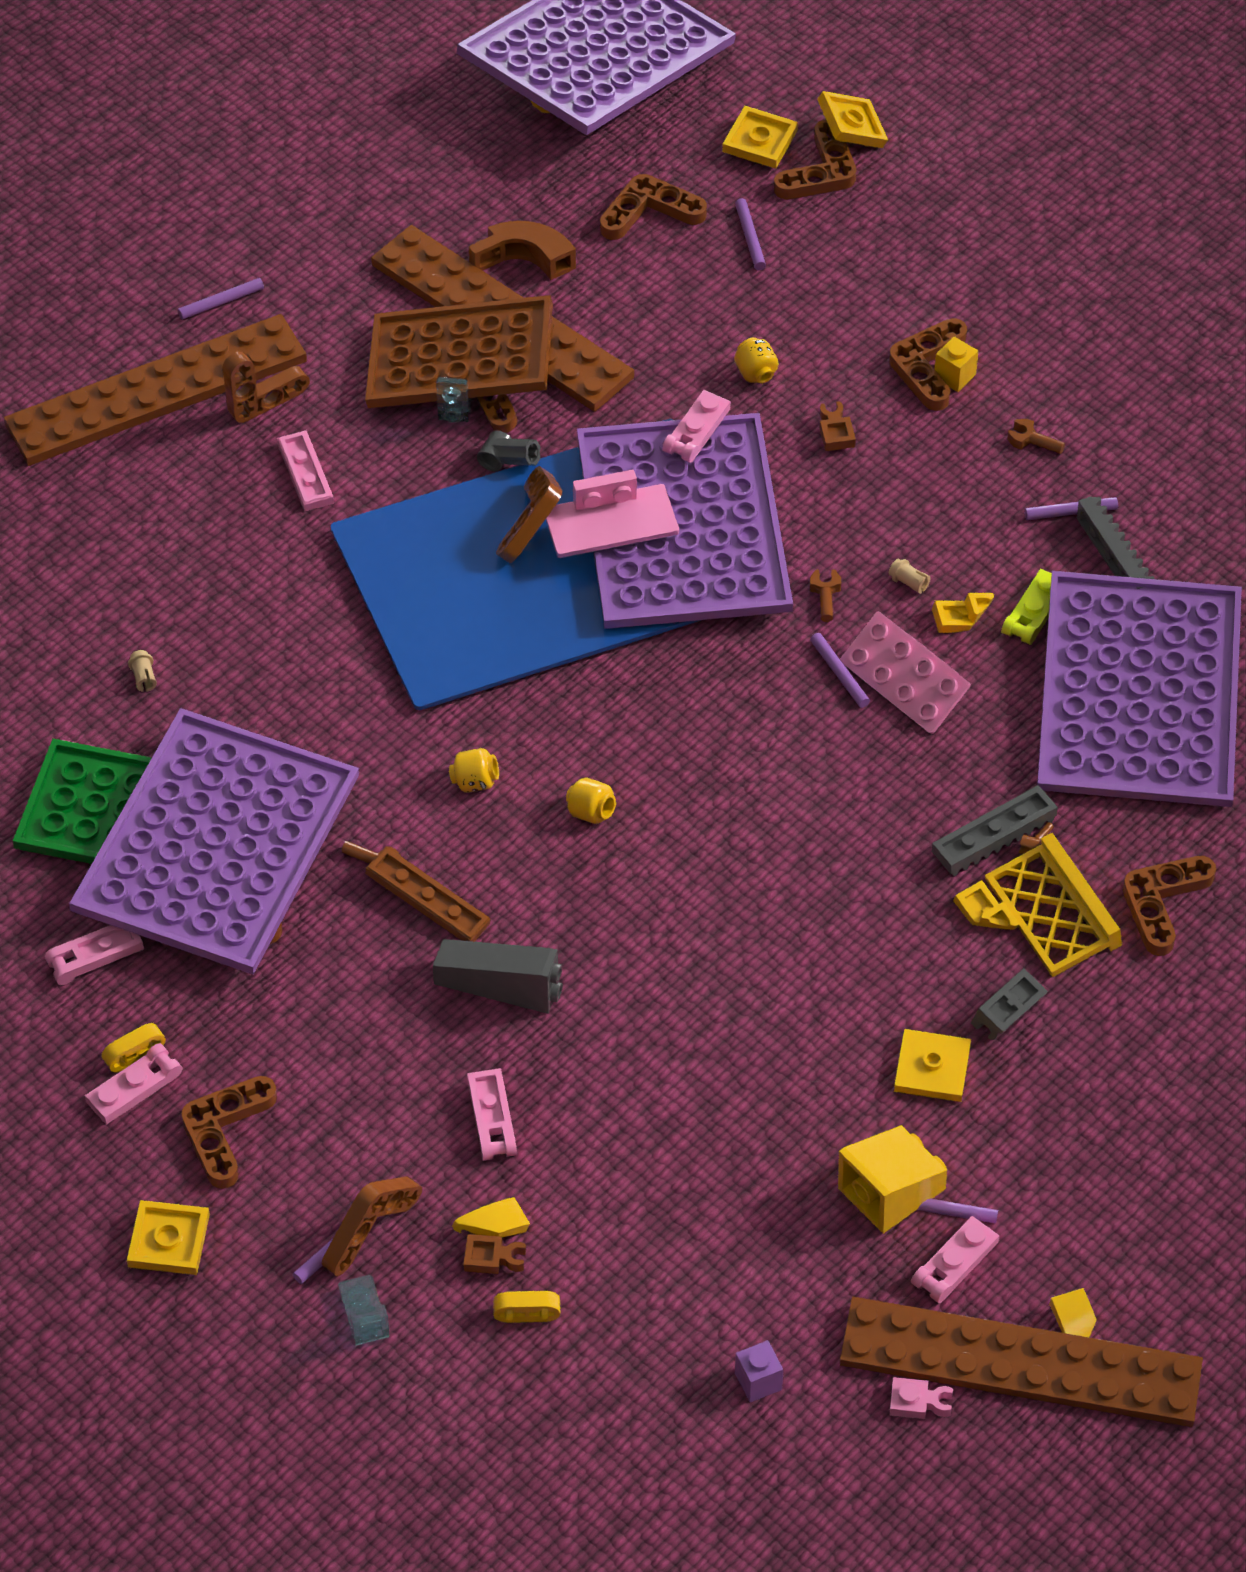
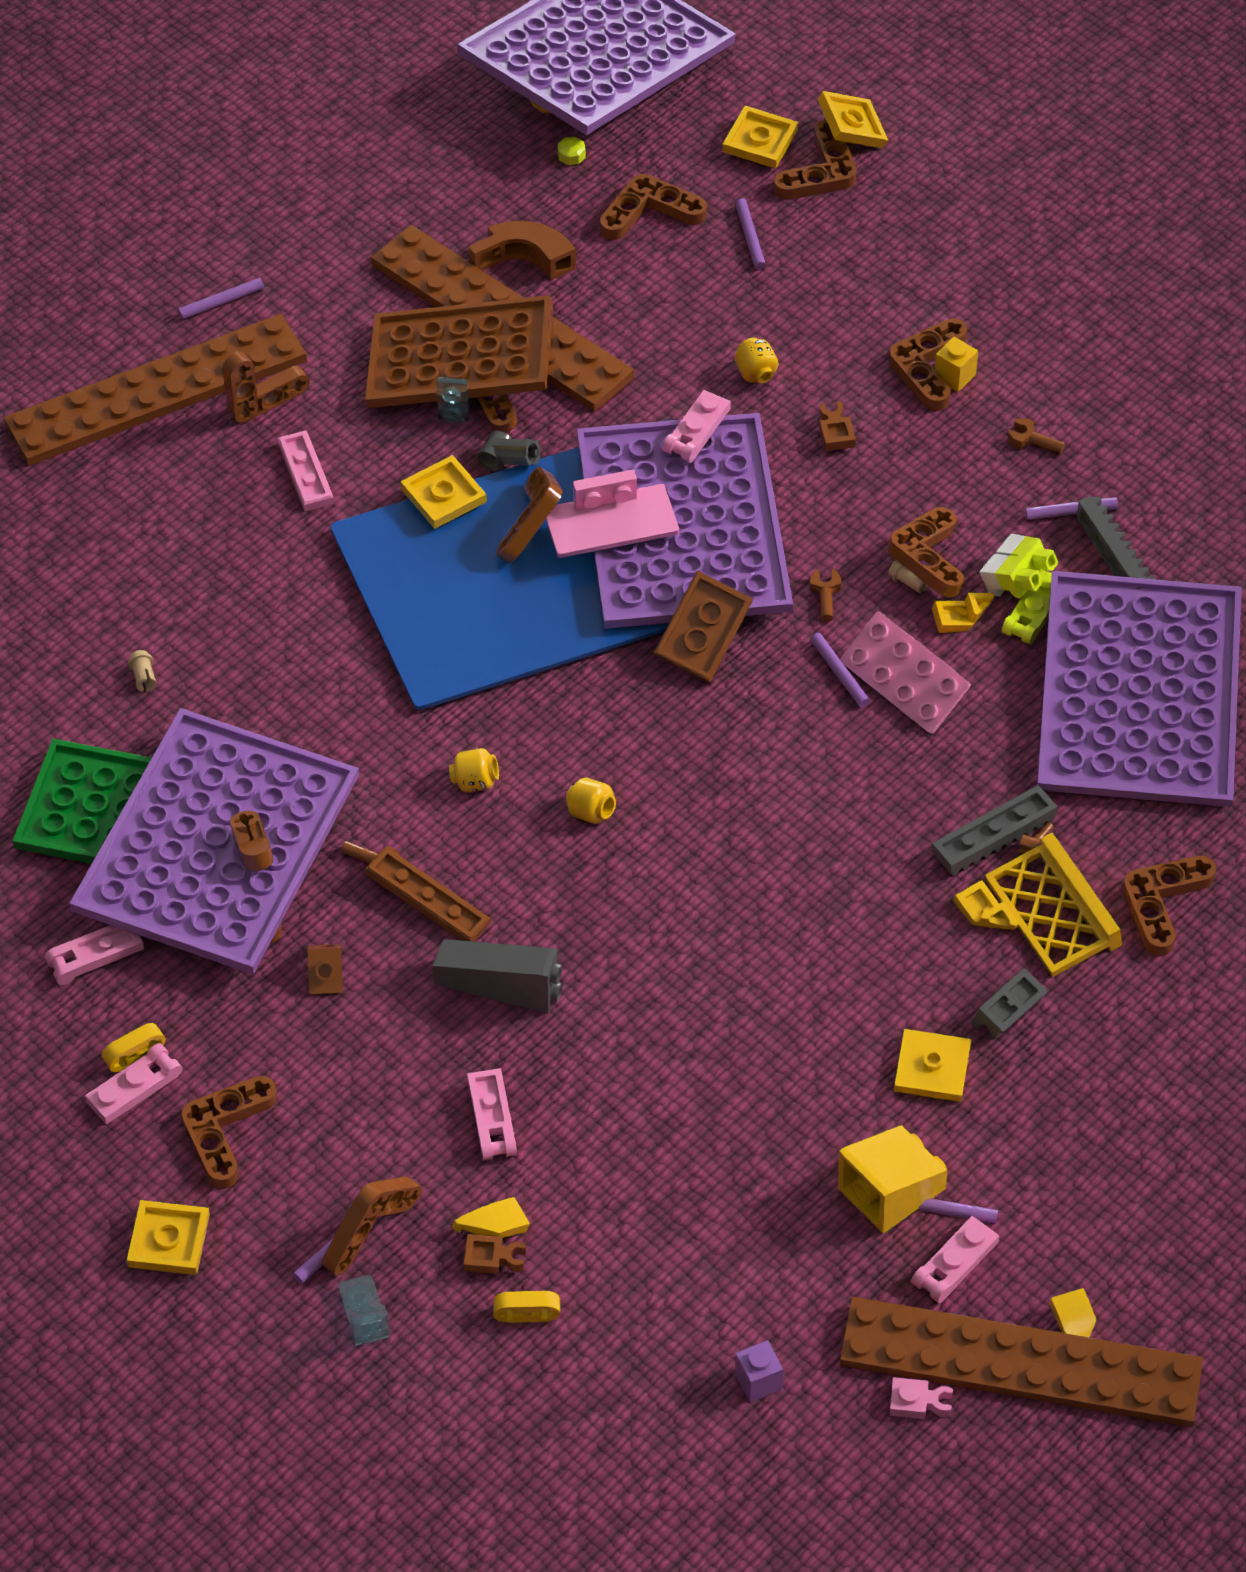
none -> dark orange piece [230,811,274,871]
none -> dark orange bracket [307,944,343,994]
none -> yellow plate [401,455,487,529]
none -> neon yellow tile [558,137,586,165]
none -> dark orange tile [653,570,753,684]
none -> dark orange beam [887,507,964,597]
none -> neon yellow hips [979,534,1058,599]

